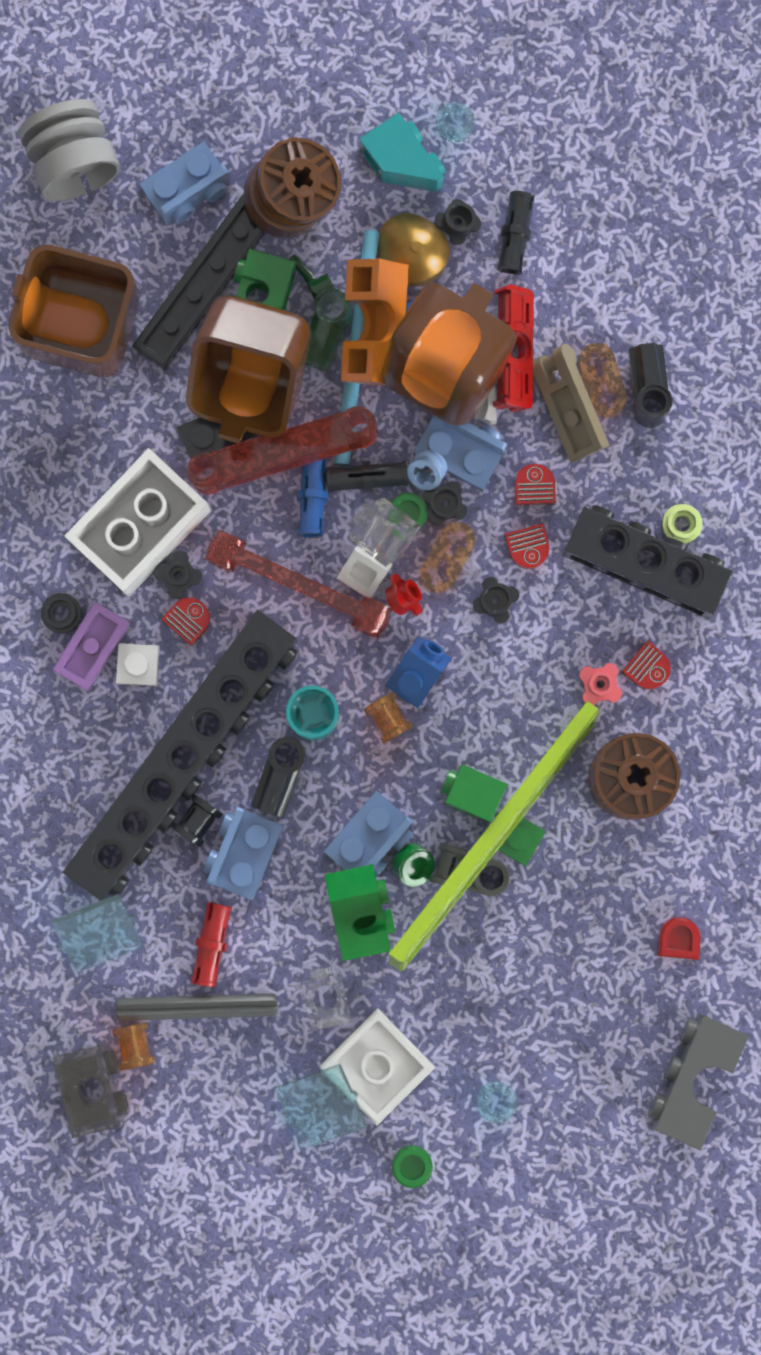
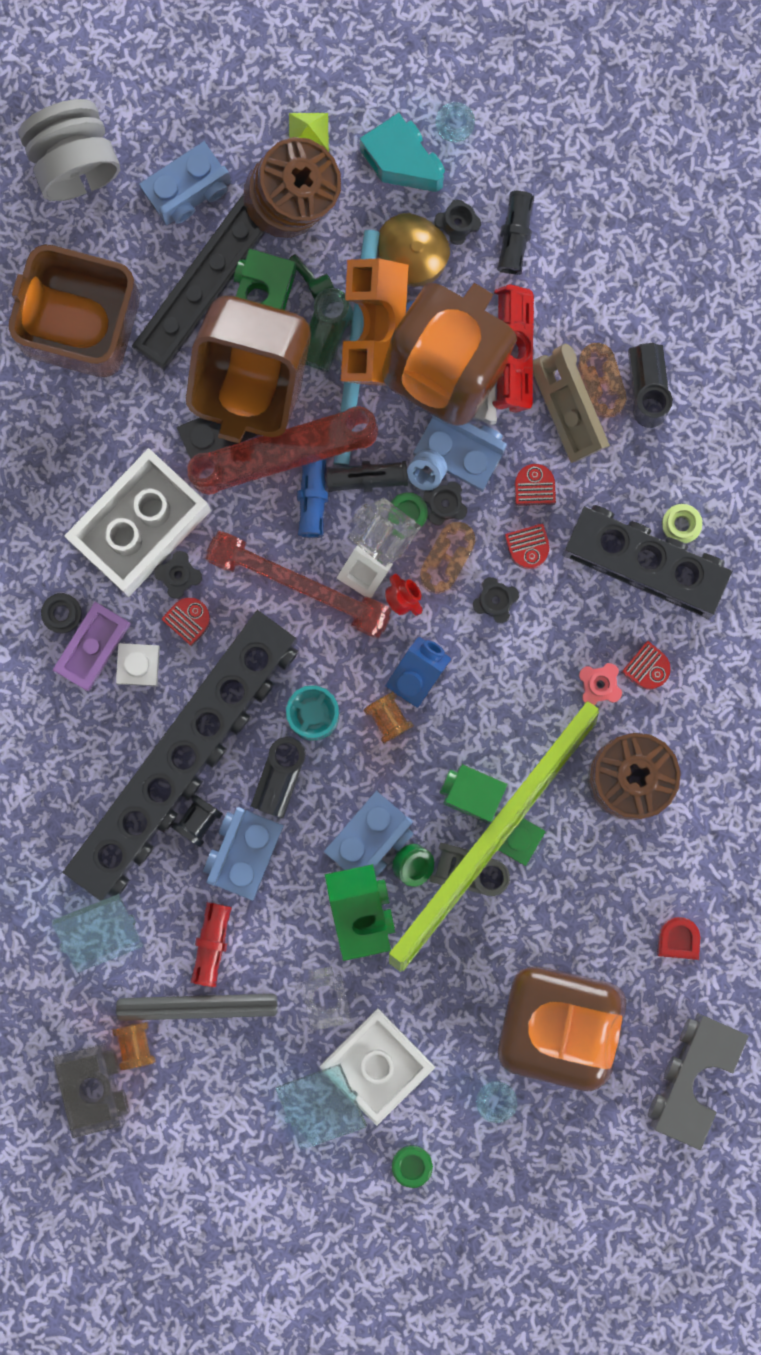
none -> lime slope [289,113,329,152]
none -> reddish brown piece [498,967,626,1091]

